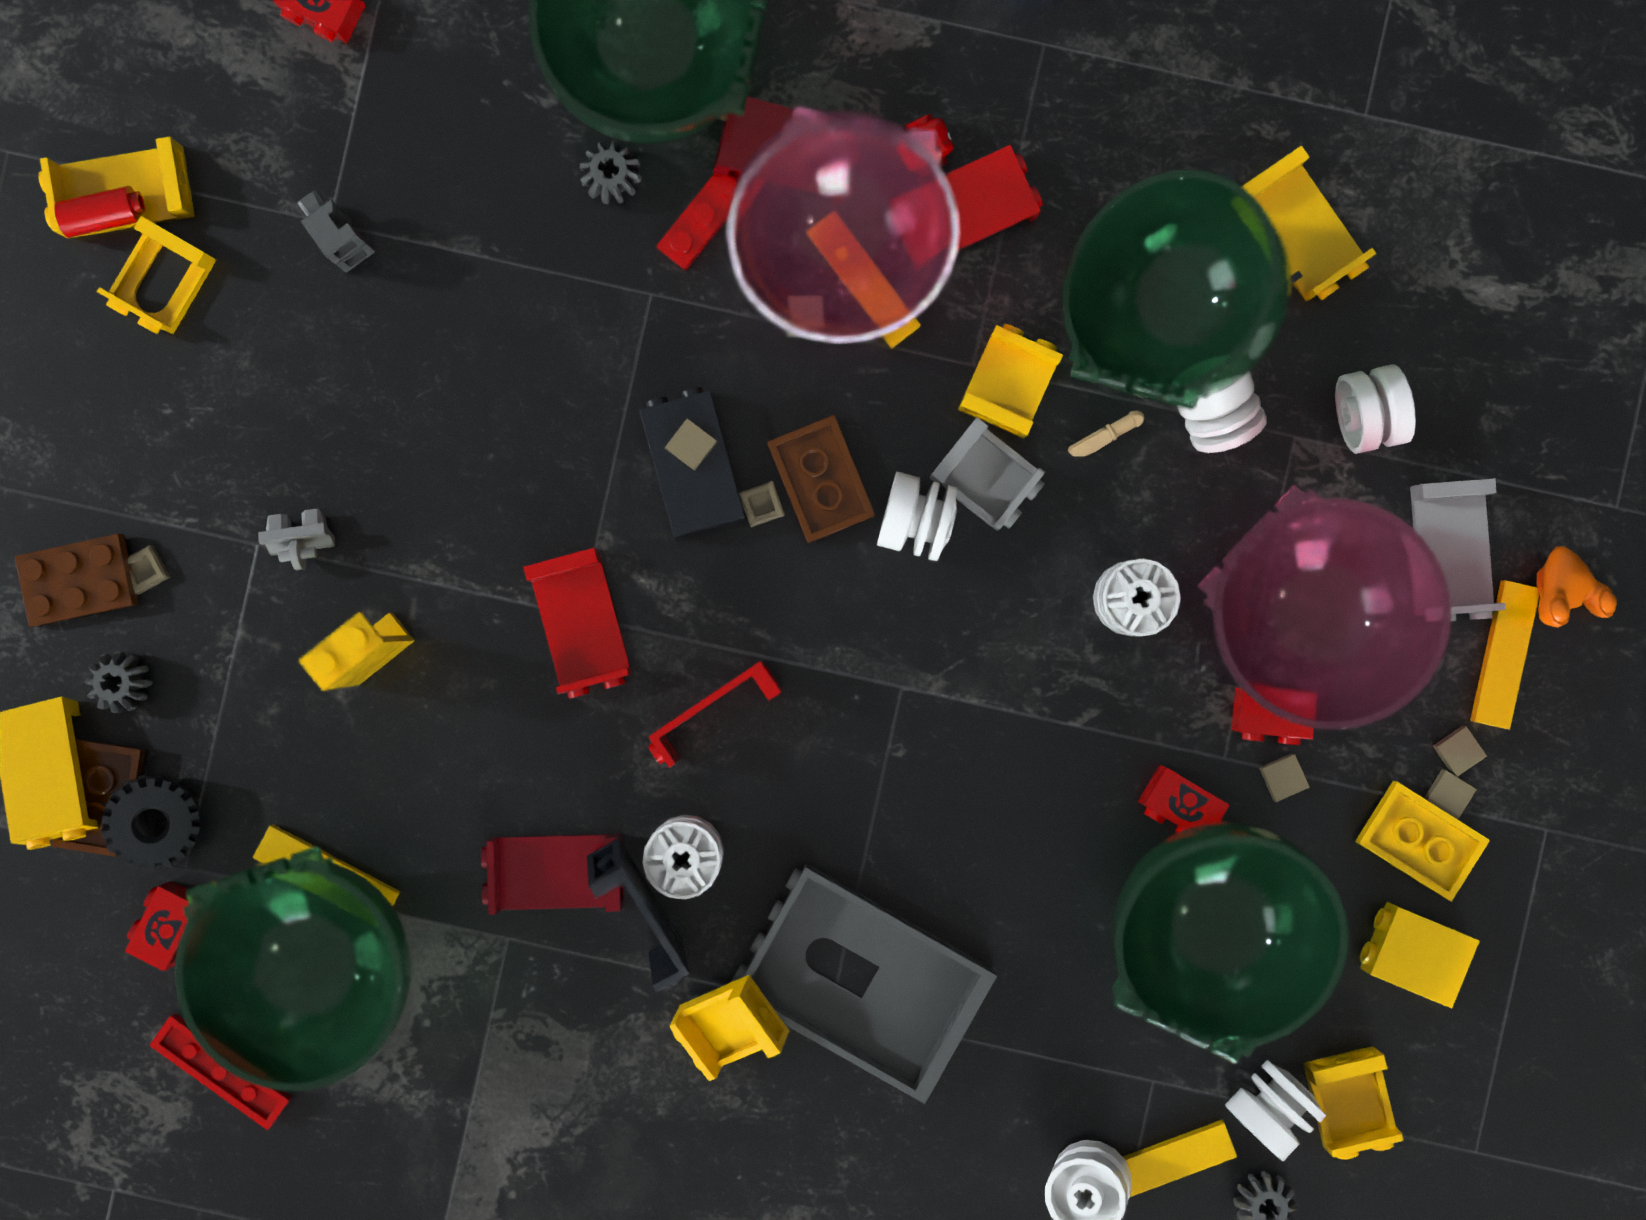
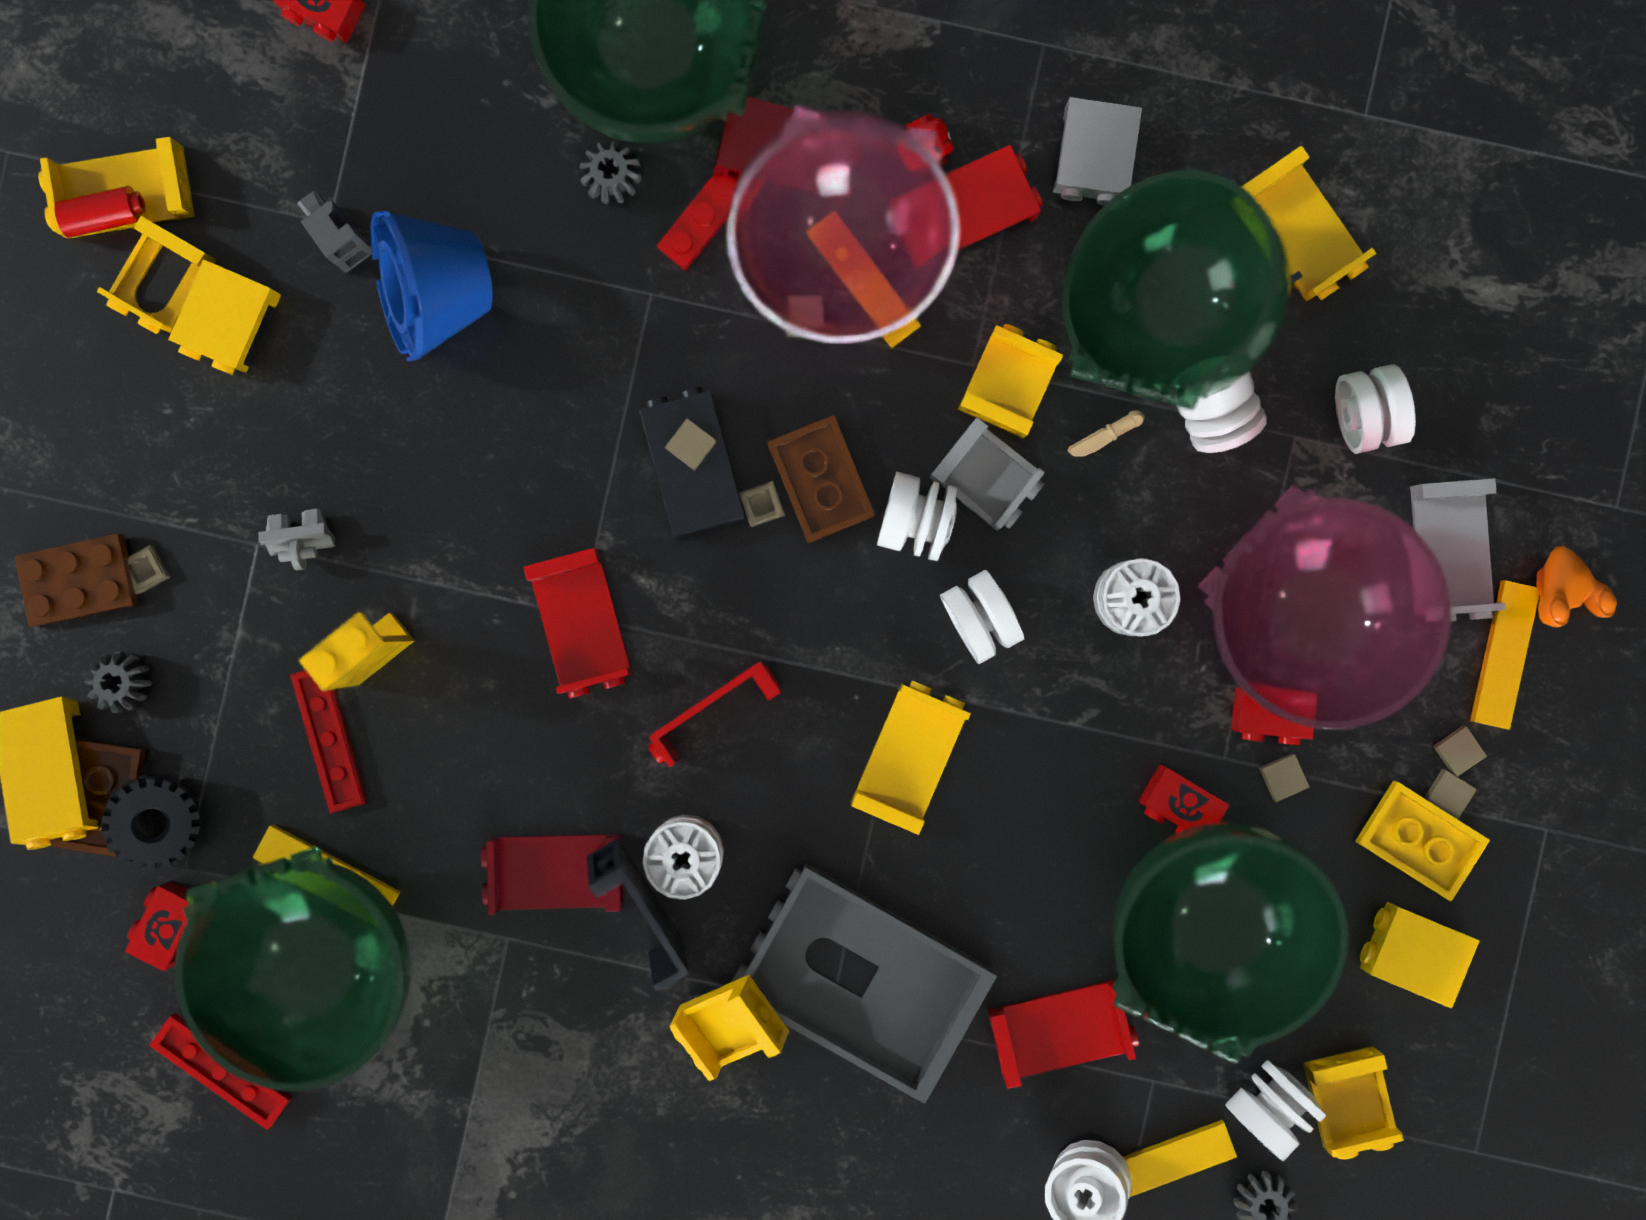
none -> yellow panel [168,259,281,375]
none -> red tile [290,670,368,814]
none -> blue cone [370,211,492,361]
none -> yellow panel [851,680,971,835]
none -> white wheel [940,570,1024,664]
none -> red panel [987,980,1139,1089]
none -> light grey panel [1053,97,1142,206]

